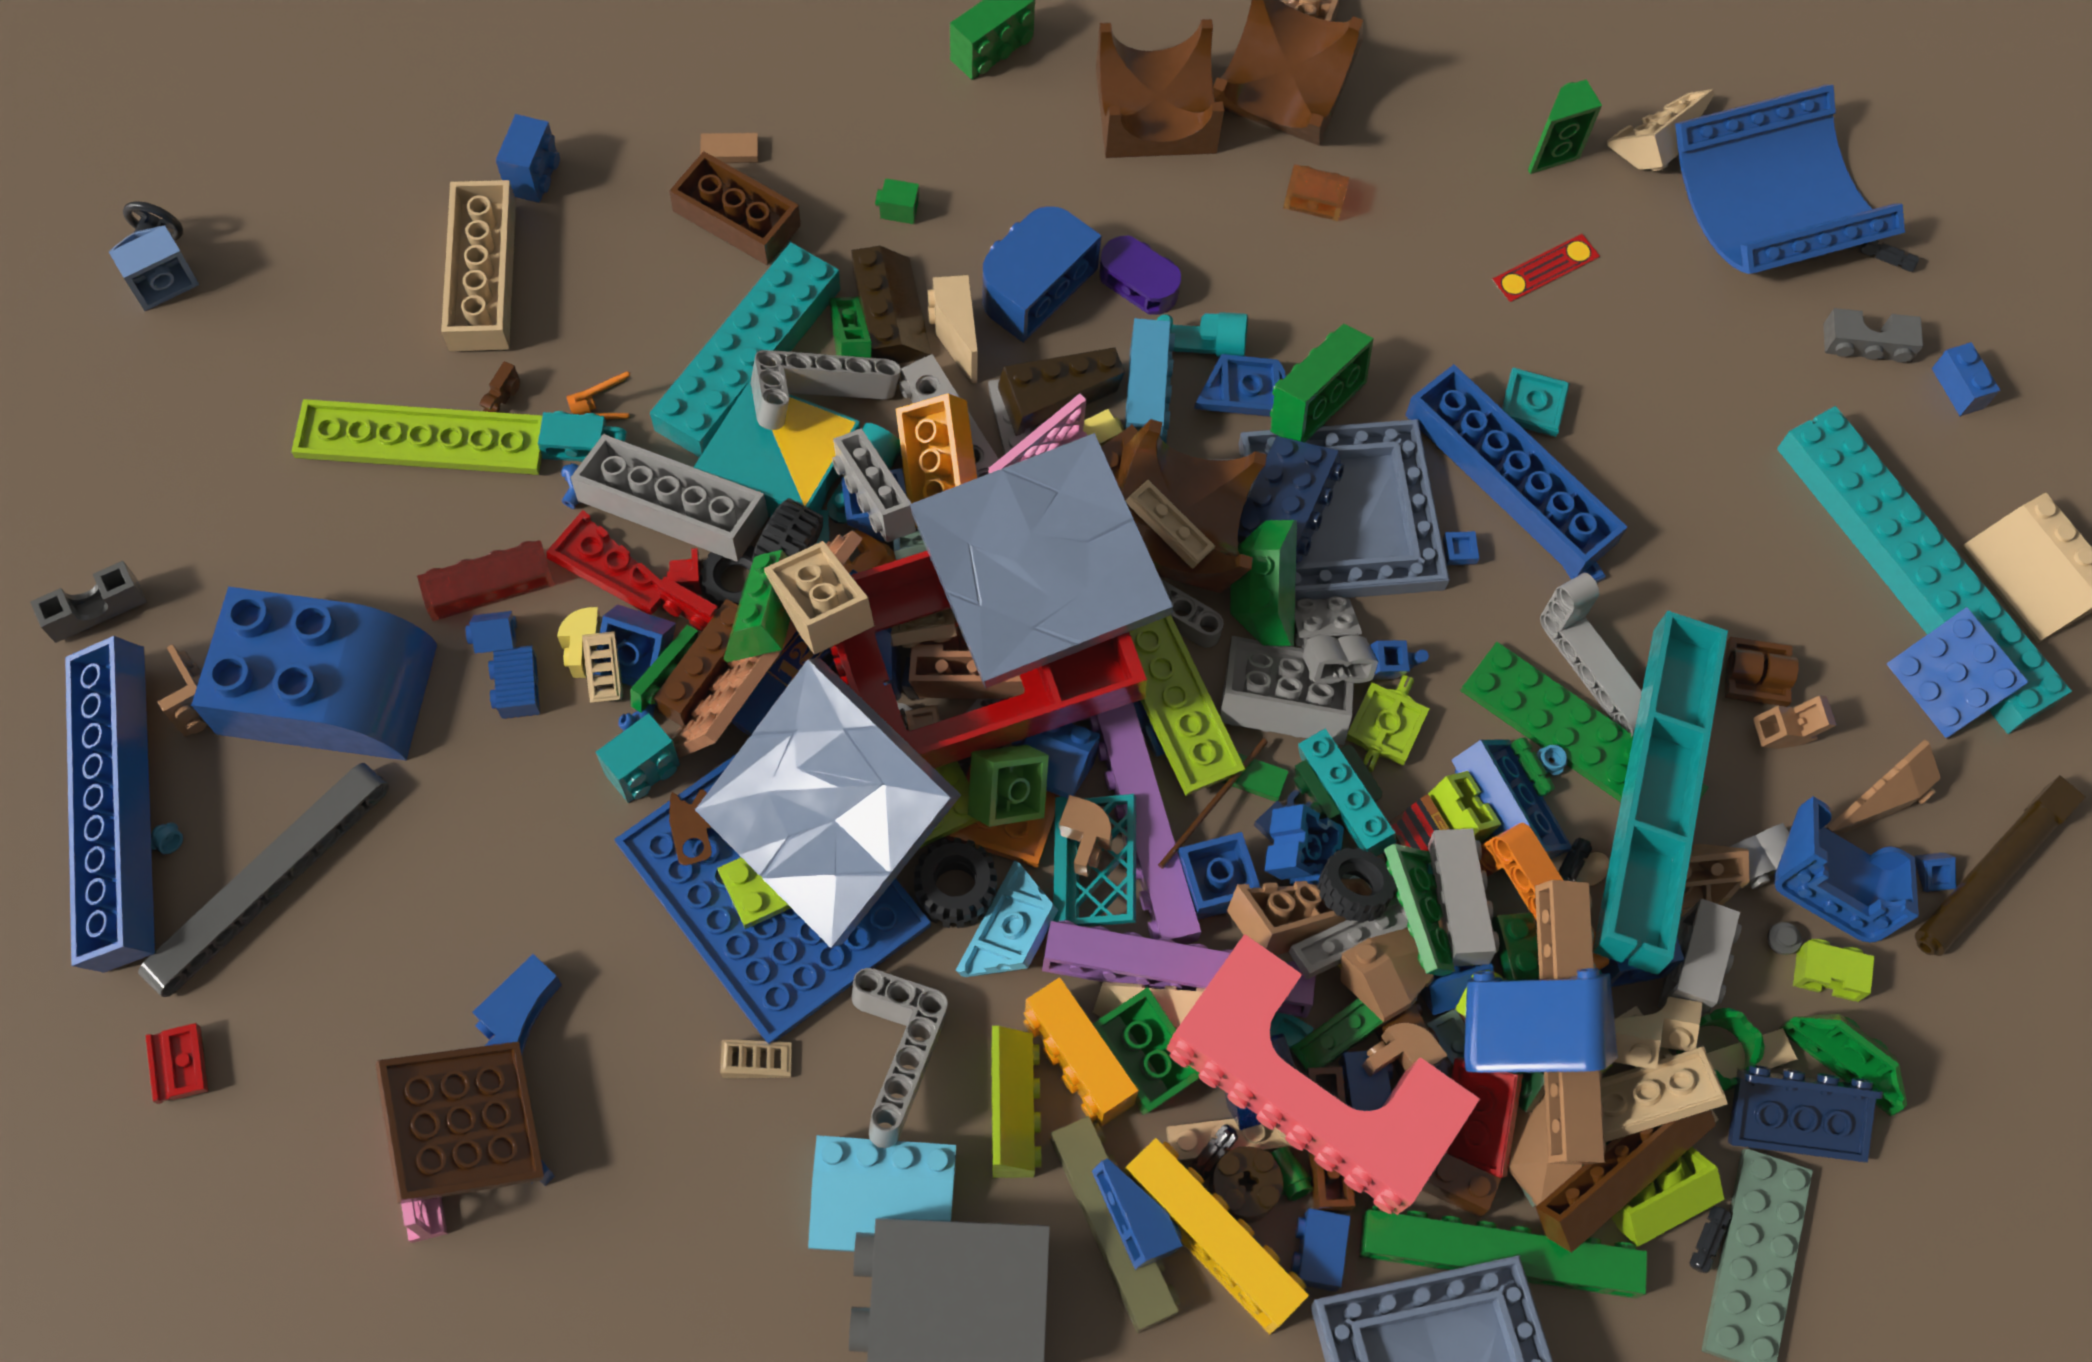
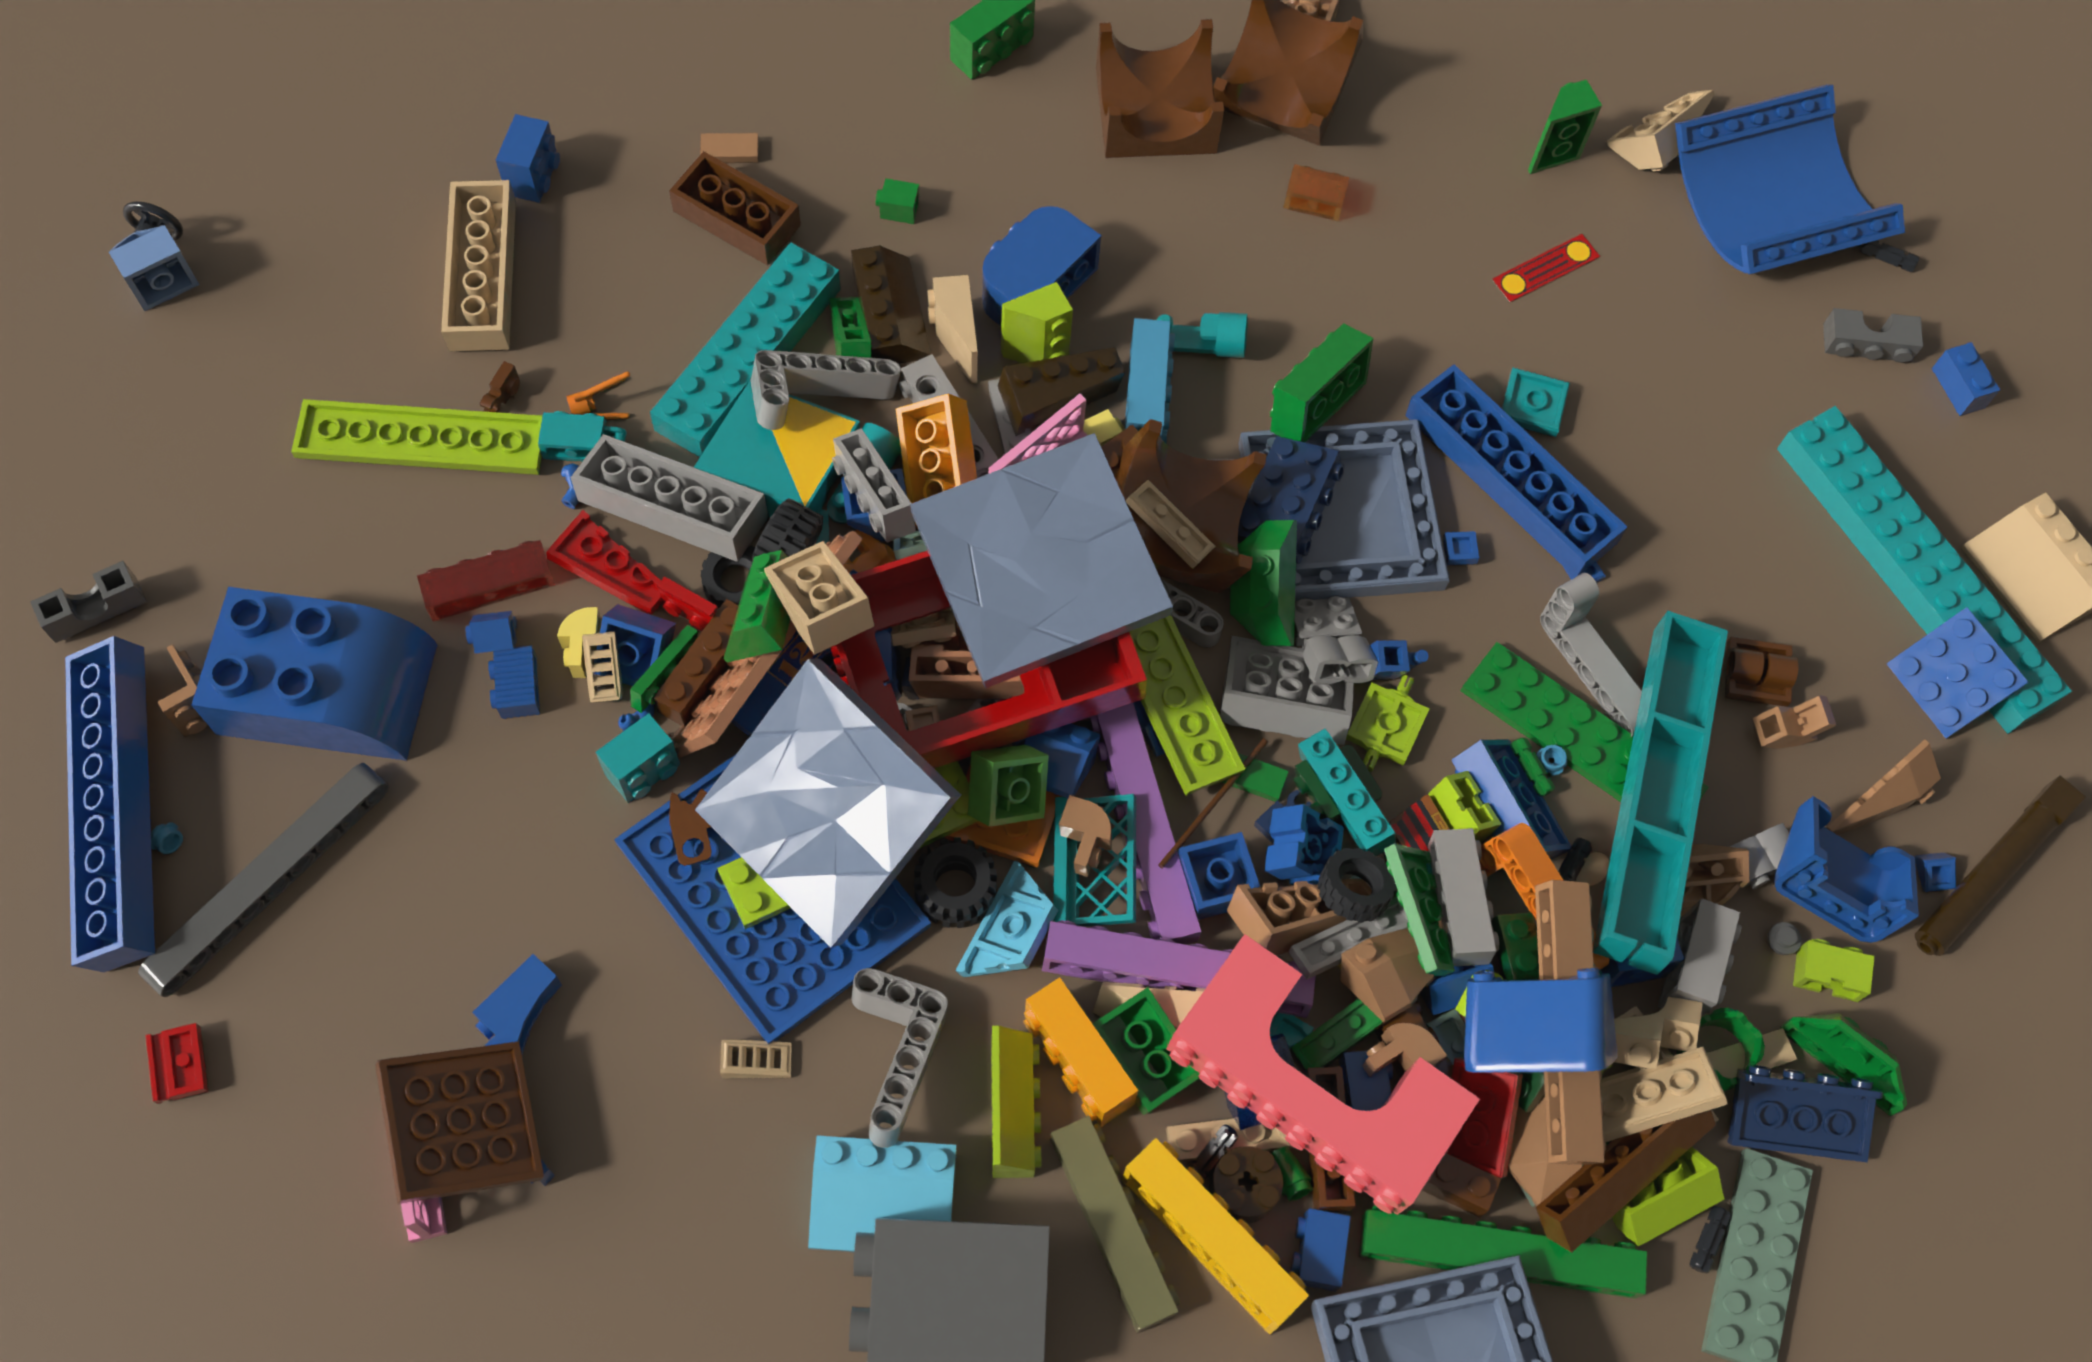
red panel [667,548,702,595] -> none
blue slope [1092,1159,1182,1270] -> none
dark purple brick [1099,236,1181,315] -> none
blue wing [1194,354,1286,416] -> none
none -> lime slope [1001,282,1073,363]

